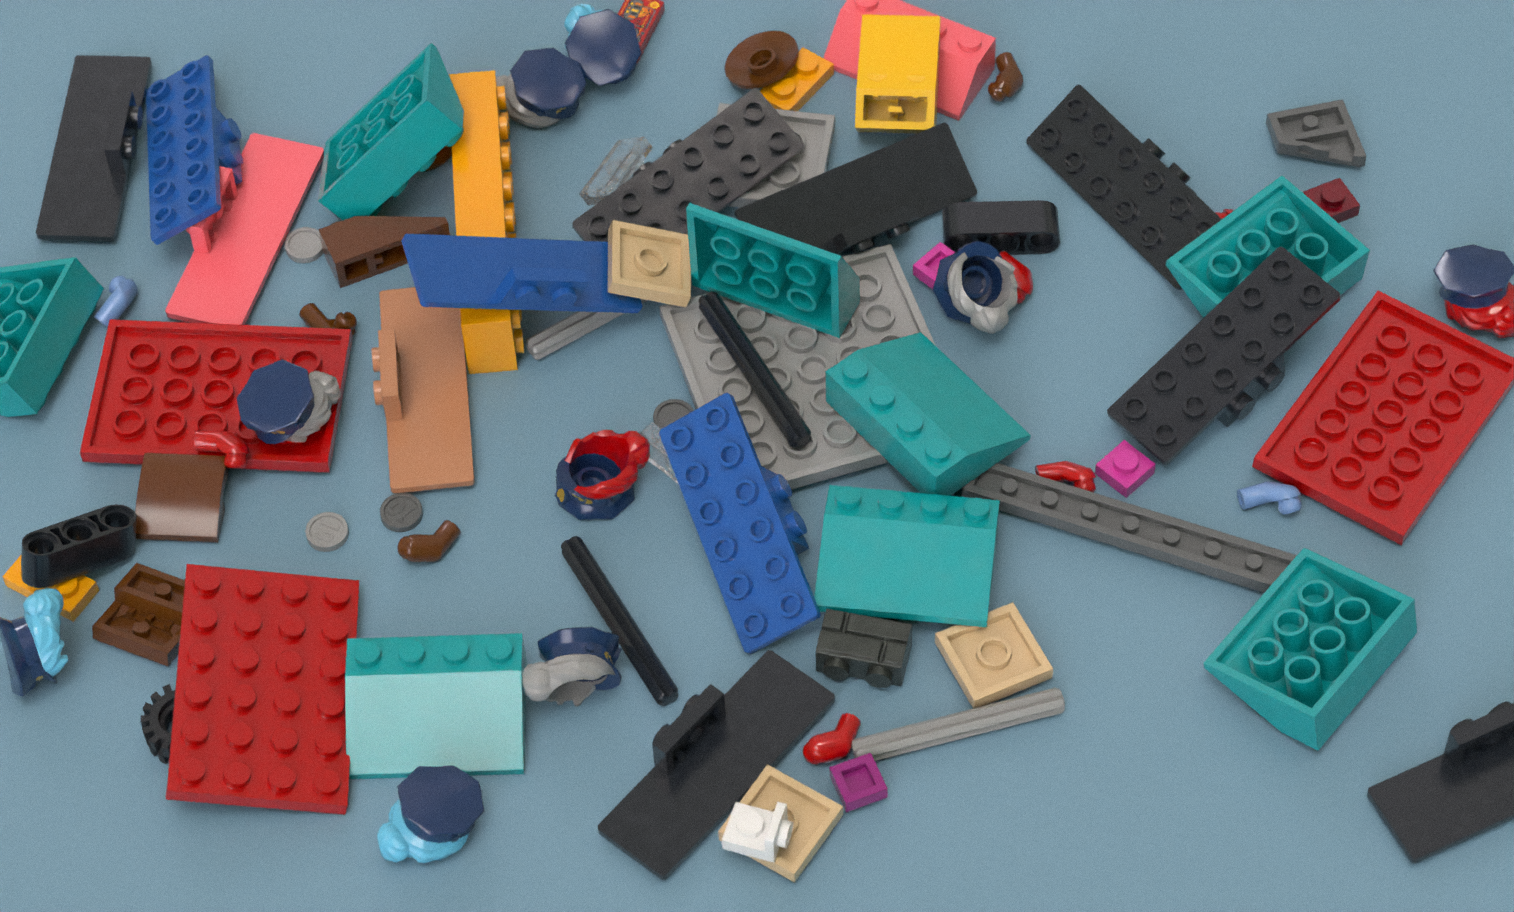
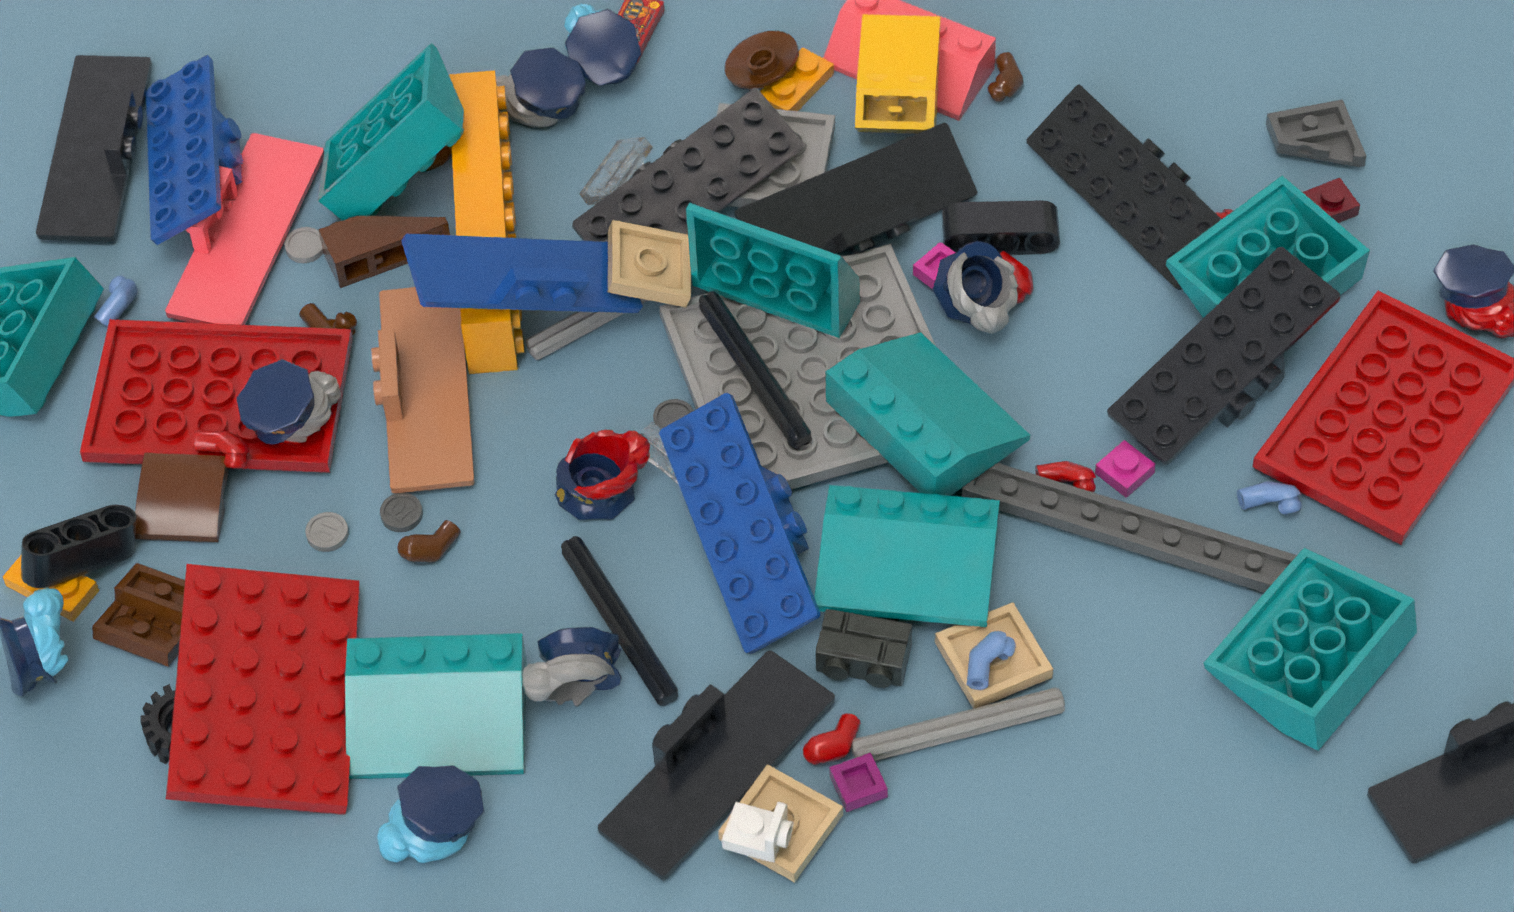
none -> medium blue arm [967,631,1016,690]

